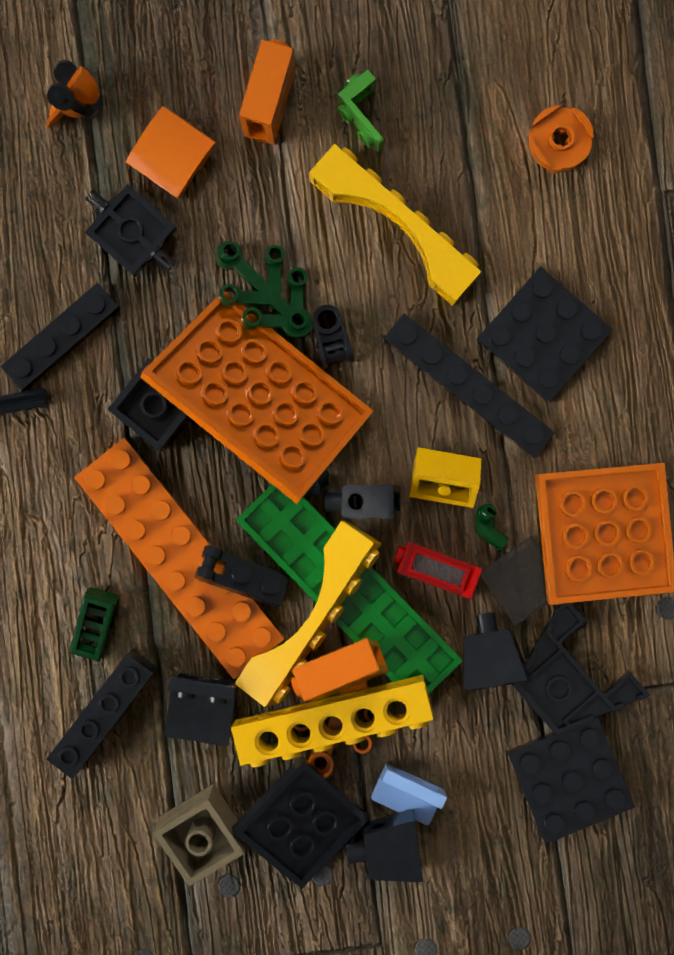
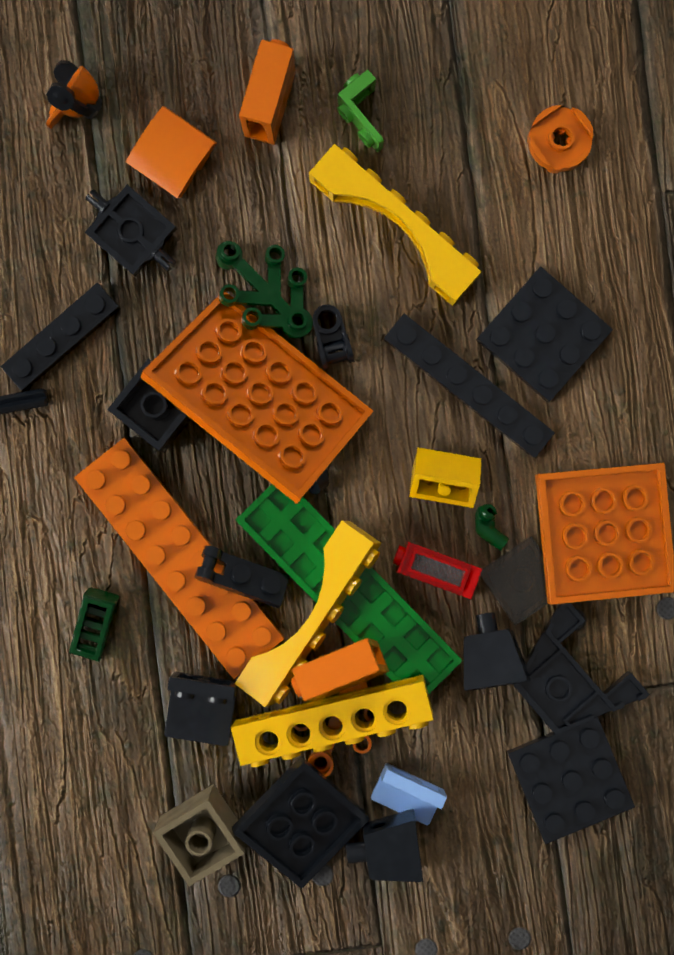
black brick [46,649,159,779] -> none
black torso [325,485,401,518] -> none

